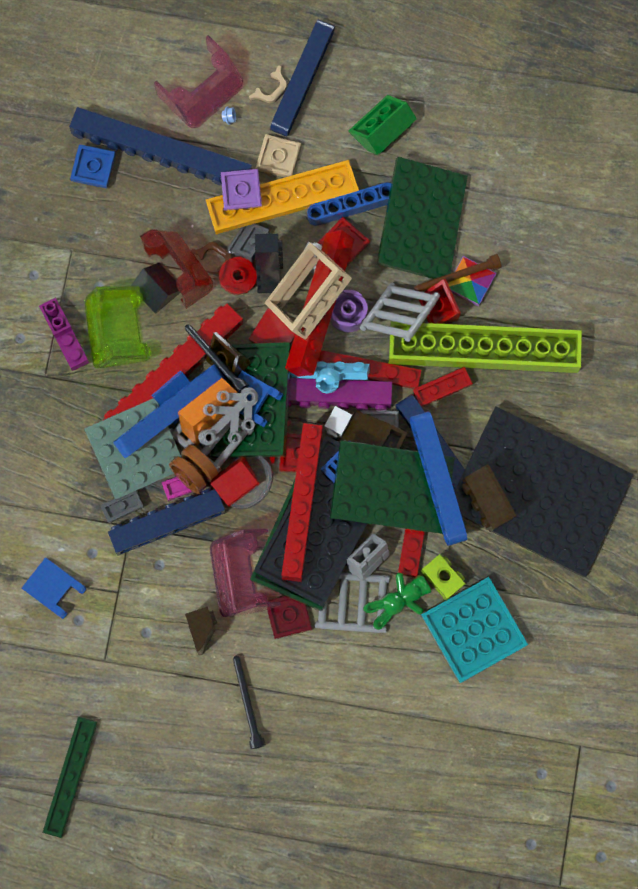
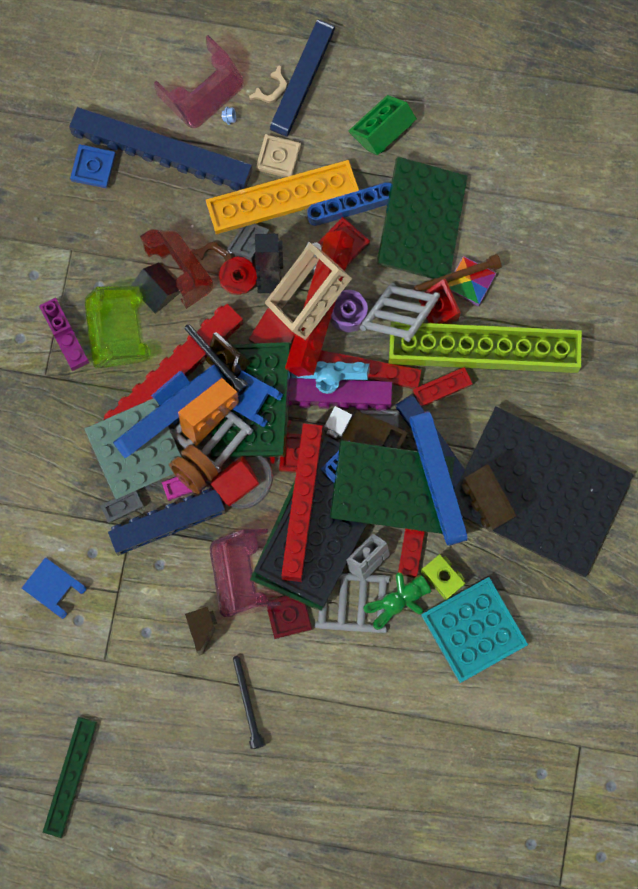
light grey plant [198,388,258,445] -> none
medium lavender tile [221,169,262,211] -> none

